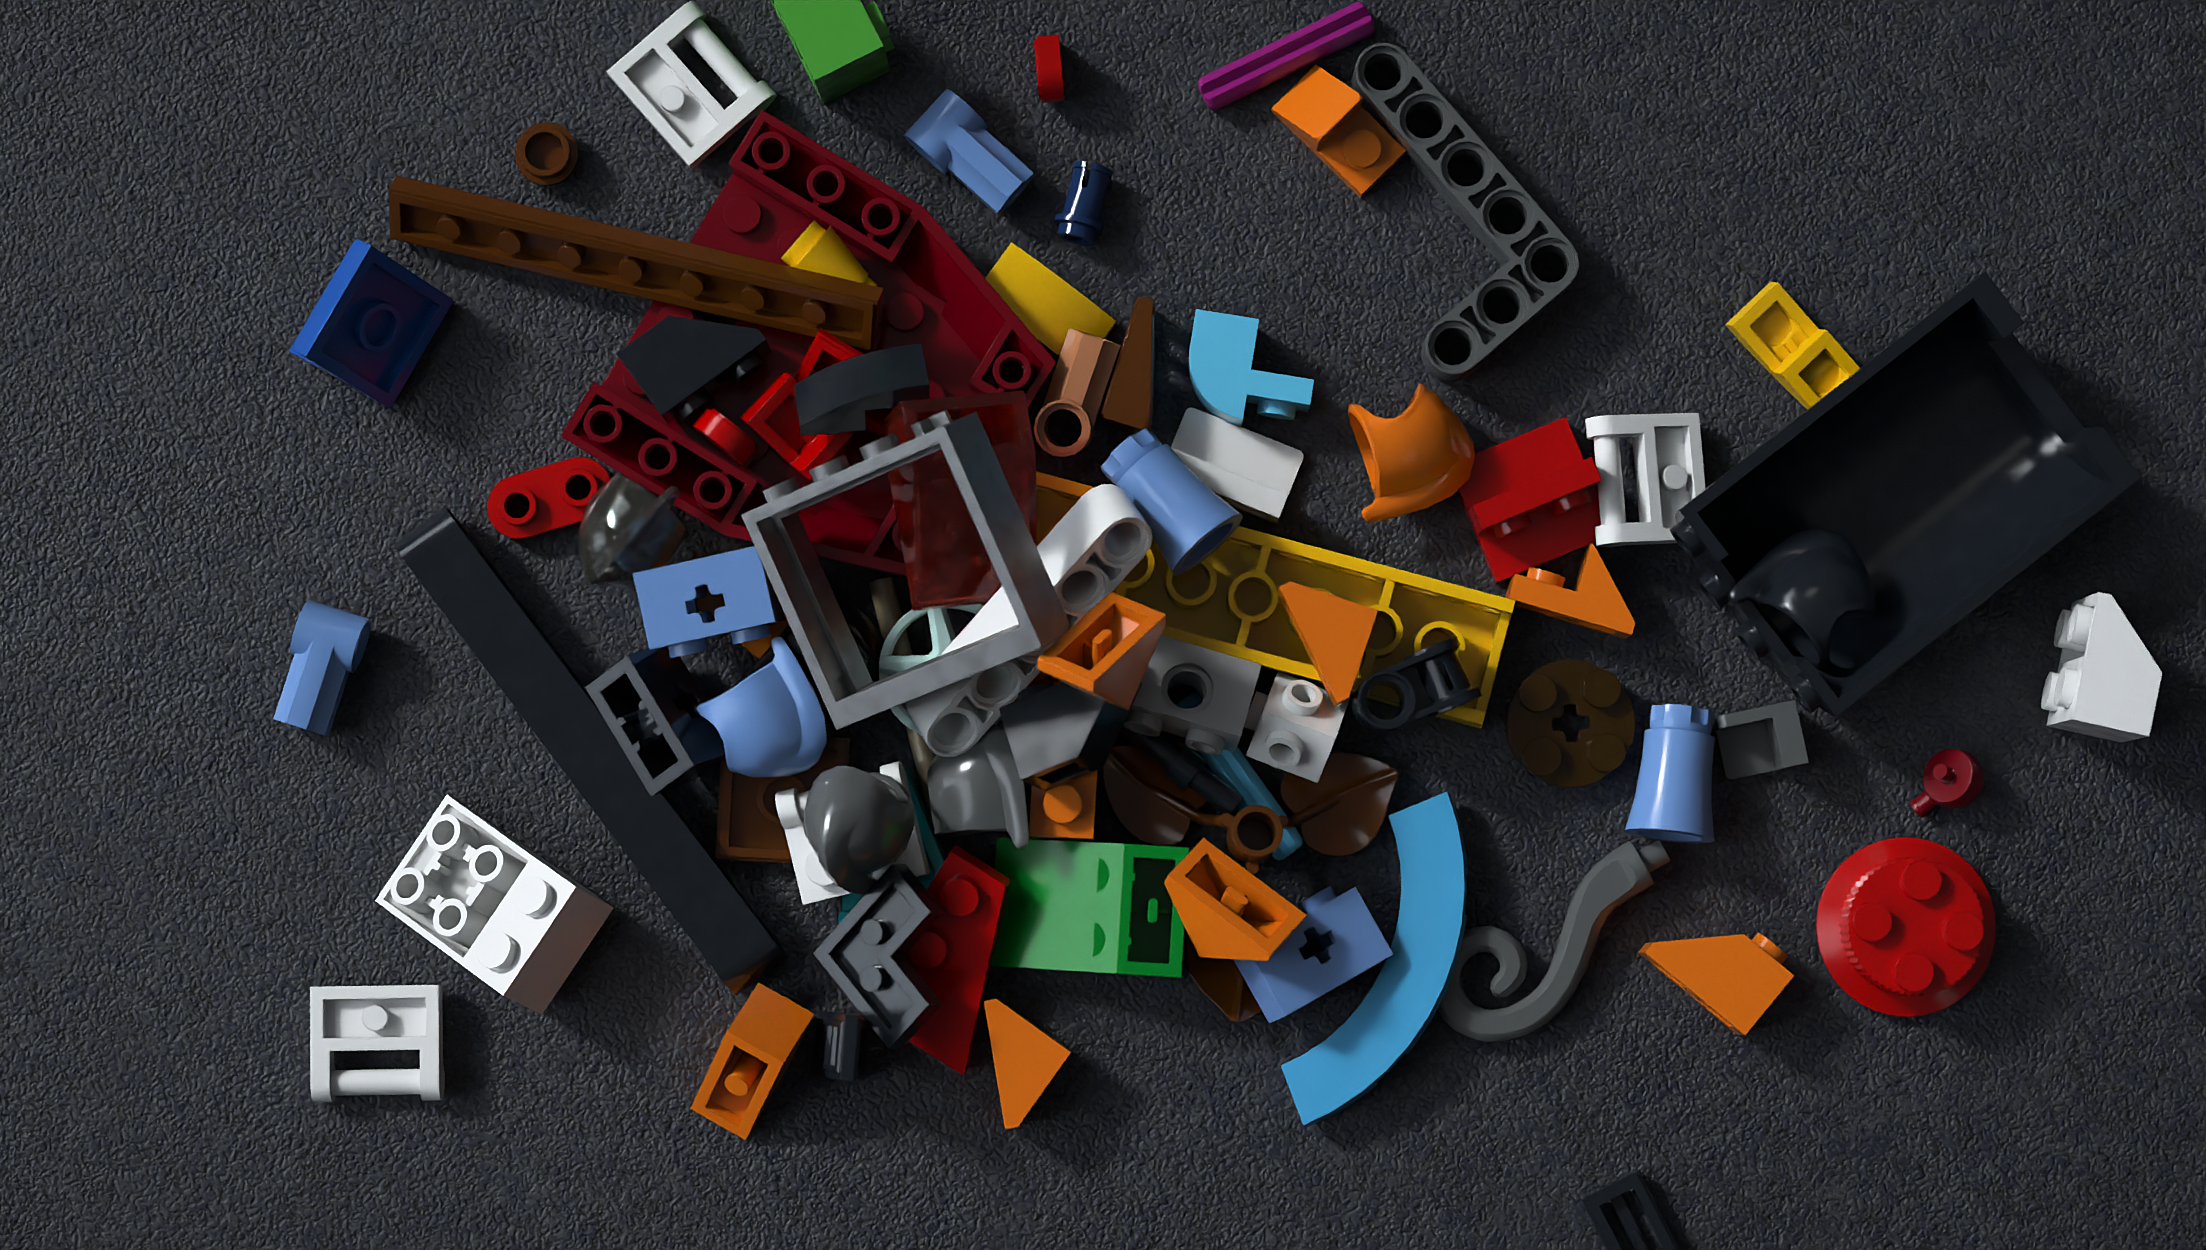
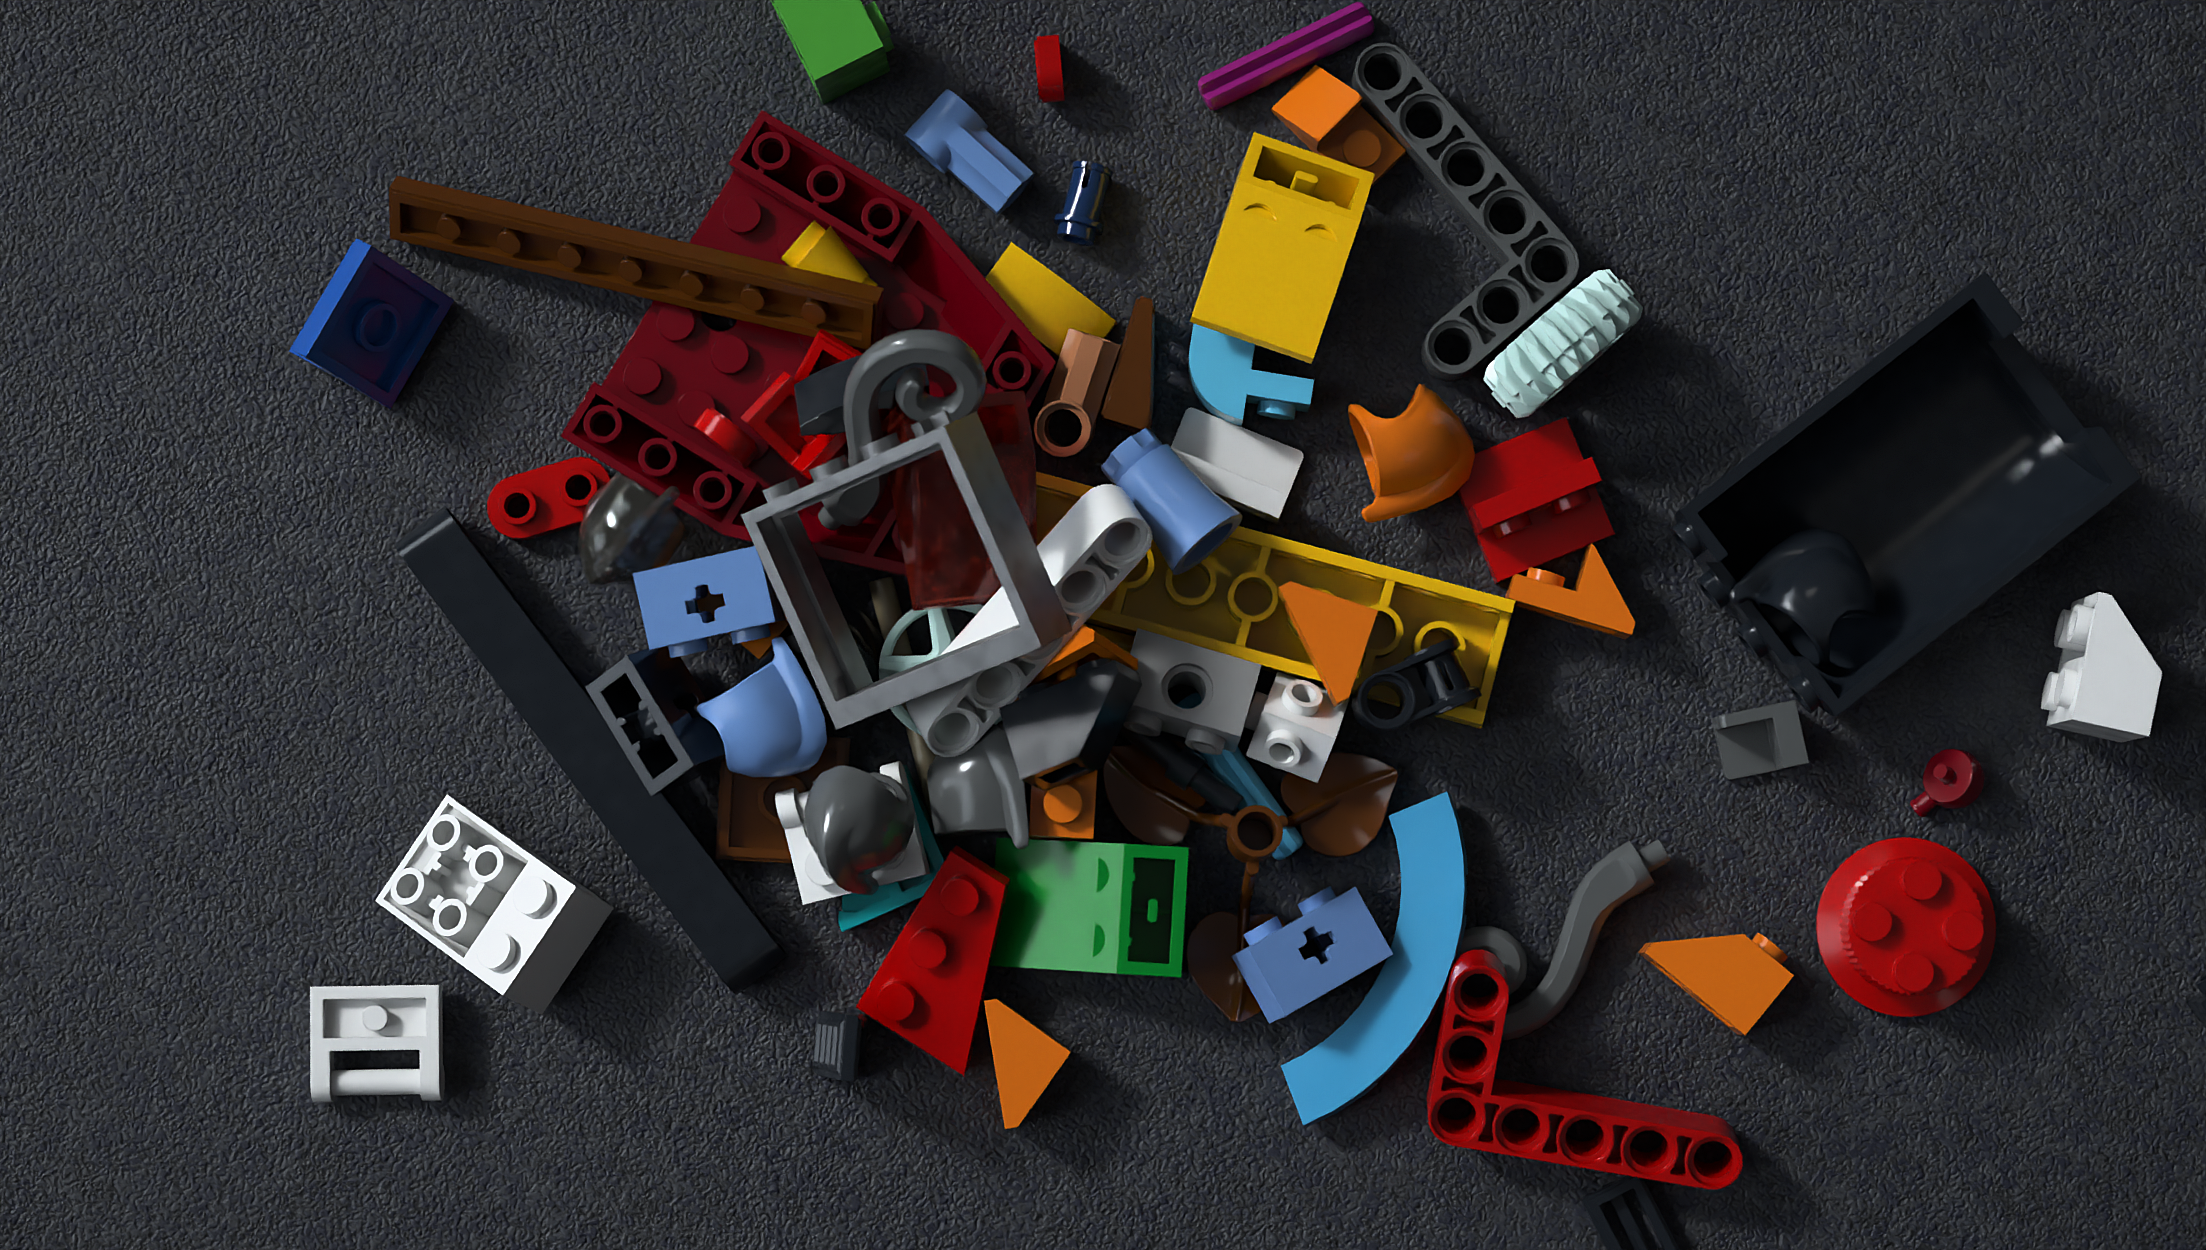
medium blue piece [273,600,371,736] -> none
reddish brown plate [515,122,579,186] -> none
white plate [606,0,777,170] -> none
black slope [616,316,770,424] -> none
orange slope [690,982,814,1140] -> none
black plate [813,864,944,1049] -> none
orange slope [1037,592,1166,710] -> none
orange slope [1164,838,1307,961] -> none
dark brown plate [1505,660,1635,788] -> none
white plate [1585,413,1706,547] -> none
medium blue plant [1624,704,1715,843] -> none
yellow slope [1725,281,1860,409] -> none
none -> dark grey plant [818,329,987,531]
none -> yellow slope [1190,132,1375,364]
none -> red beam [1427,950,1743,1189]
none -> light aqua gear [1483,269,1643,418]

